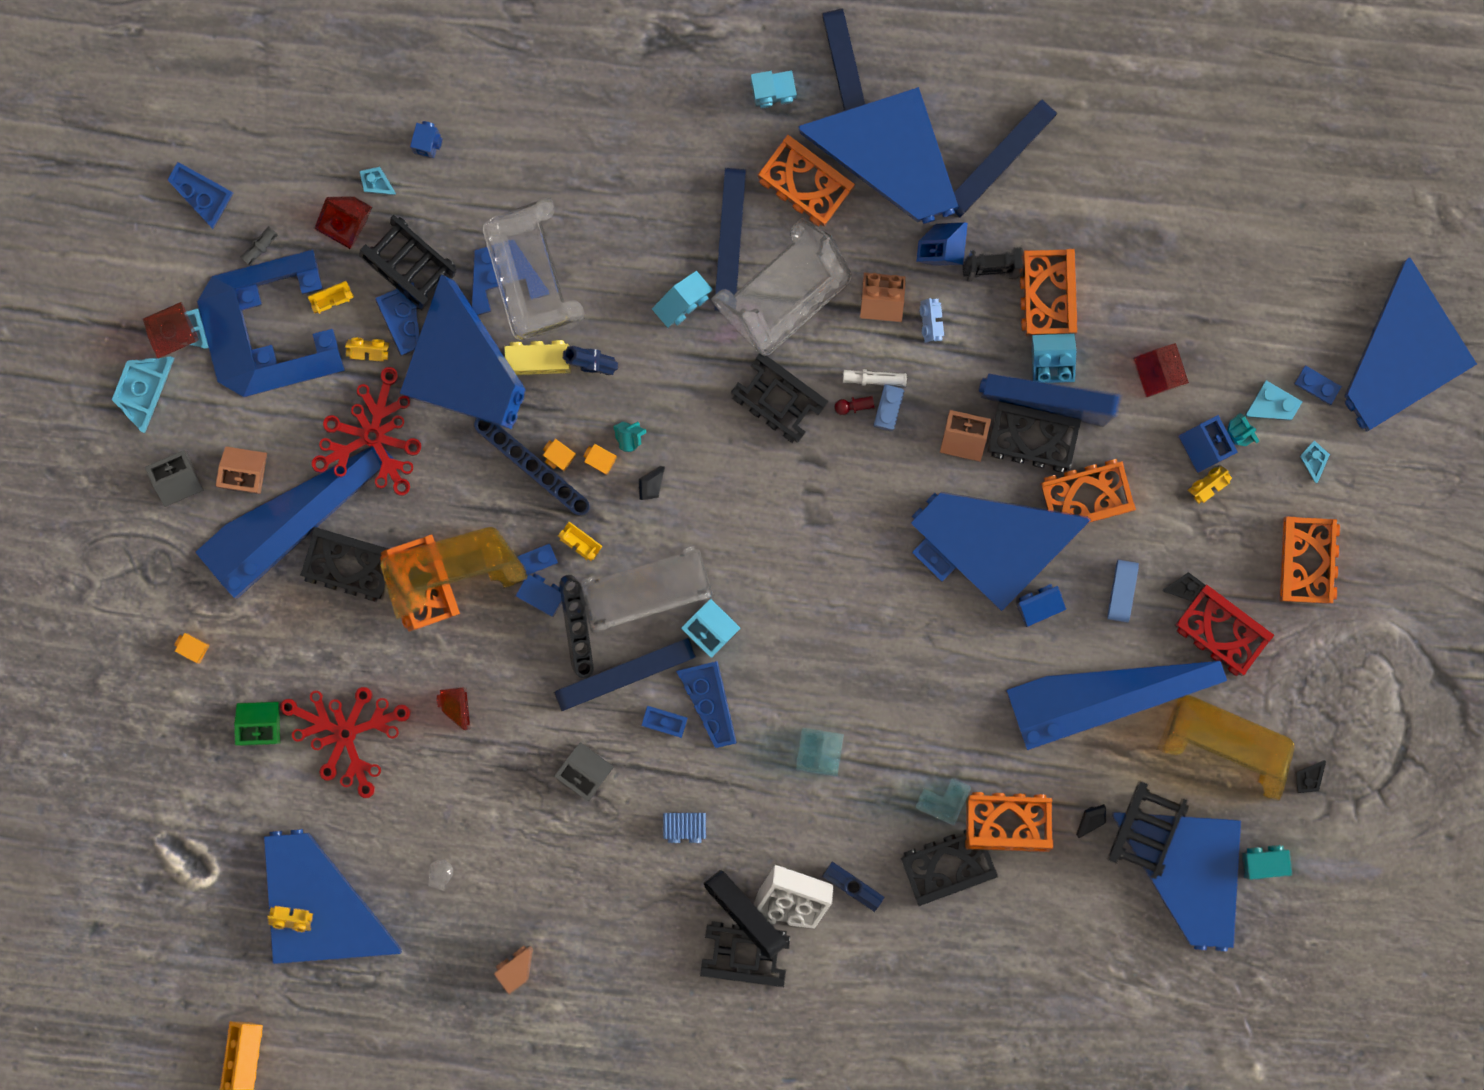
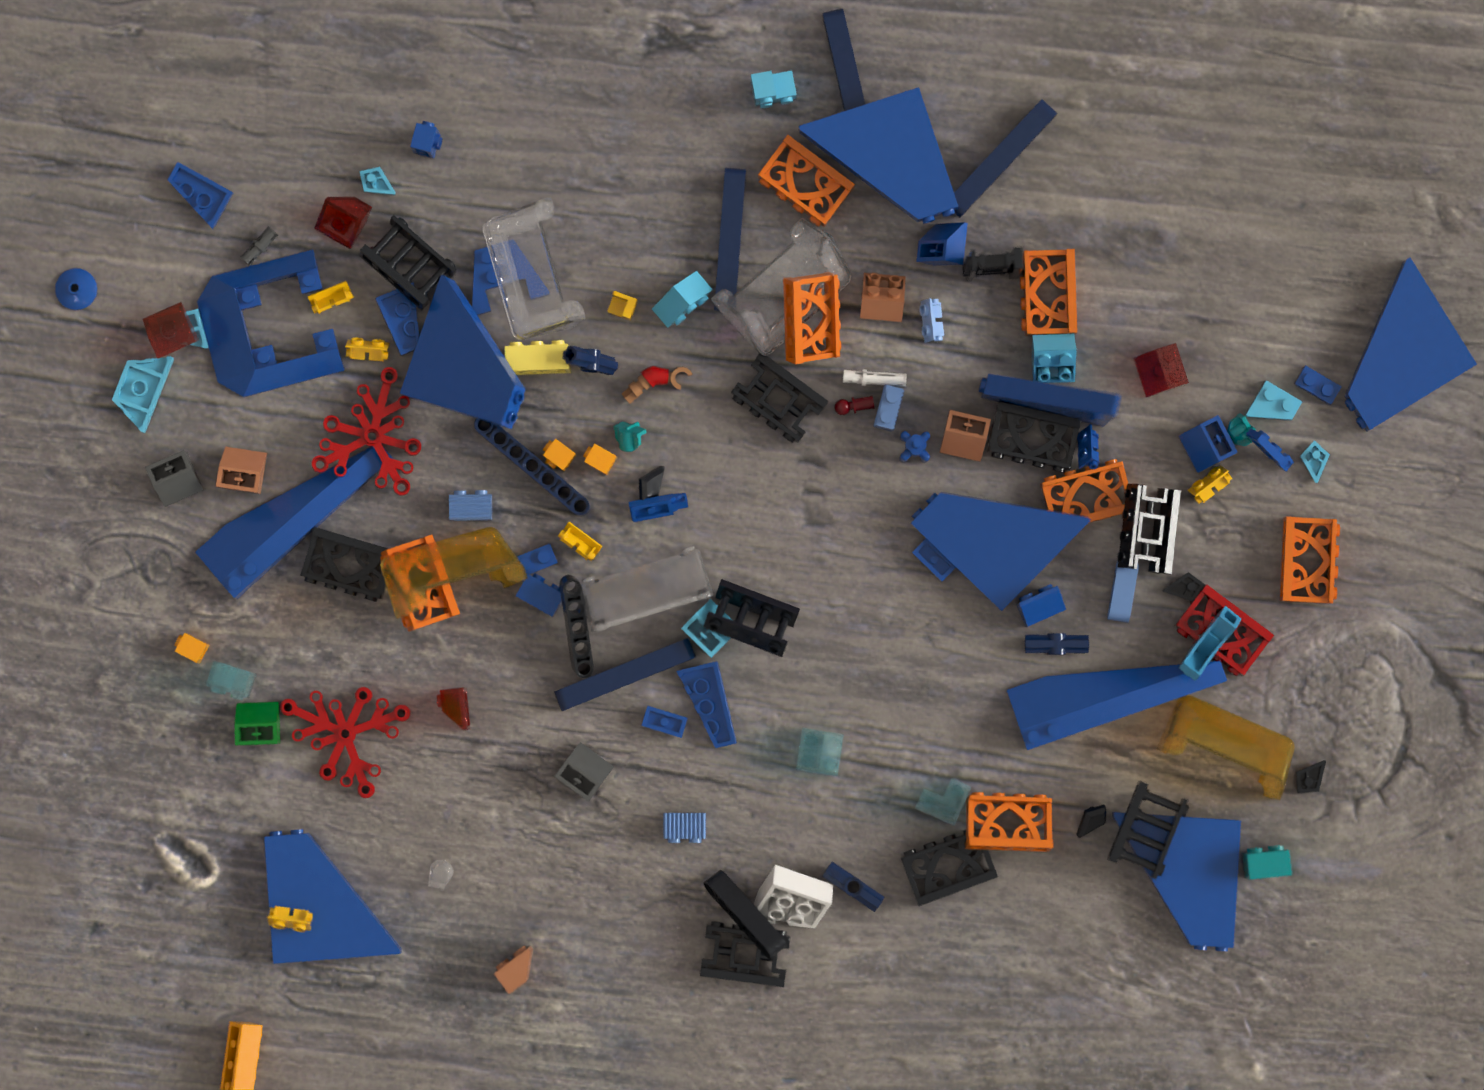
none -> blue dish [55,268,97,310]
none -> clear light blue brick [206,661,256,701]
none -> medium blue brick [449,490,492,521]
none -> yellow panel [608,291,638,321]
none -> piece [622,366,693,404]
none -> blue hinge [629,493,688,522]
none -> black fence [703,579,800,657]
none -> orange fence [783,272,841,364]
none -> blue plant [900,431,930,463]
none -> dark blue piece [1025,633,1089,655]
none -> blue hinge [1077,424,1100,469]
none -> black fence [1117,484,1181,574]
none -> dark azure arch [1179,606,1242,681]
none -> blue hinge [1246,428,1294,472]

